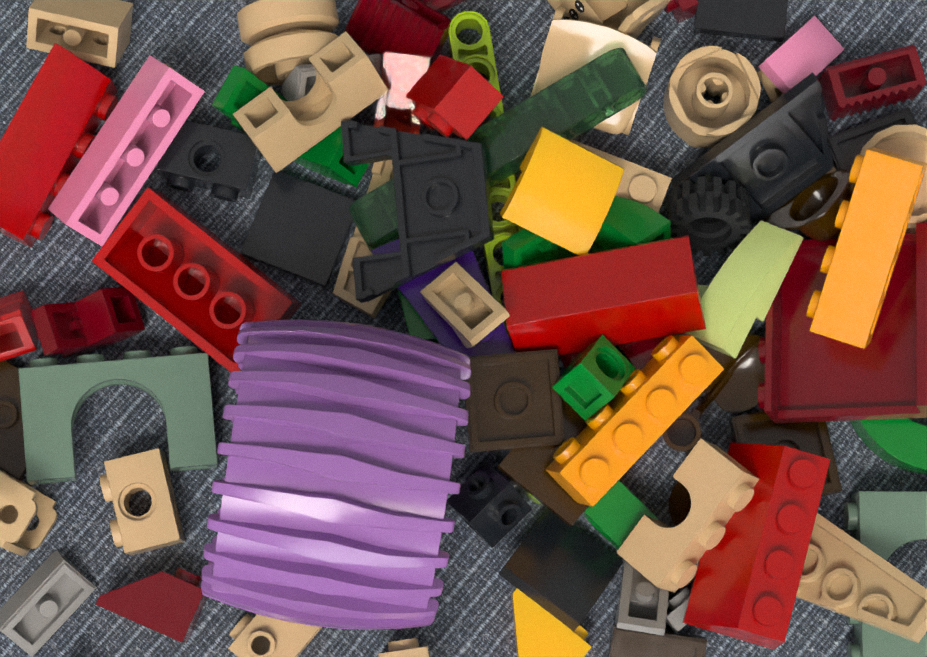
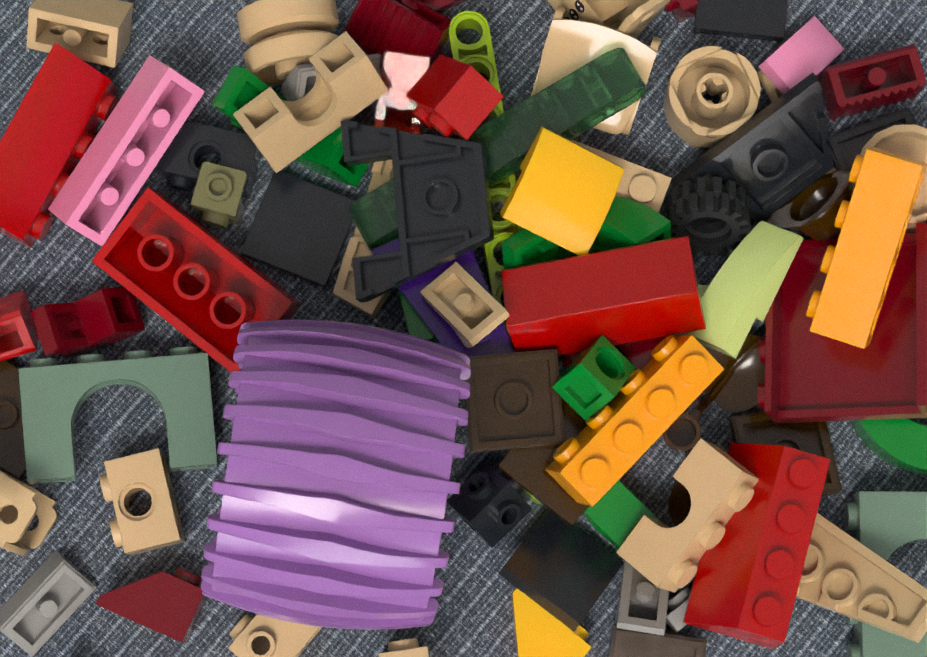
none -> olive bracket [190,162,247,229]

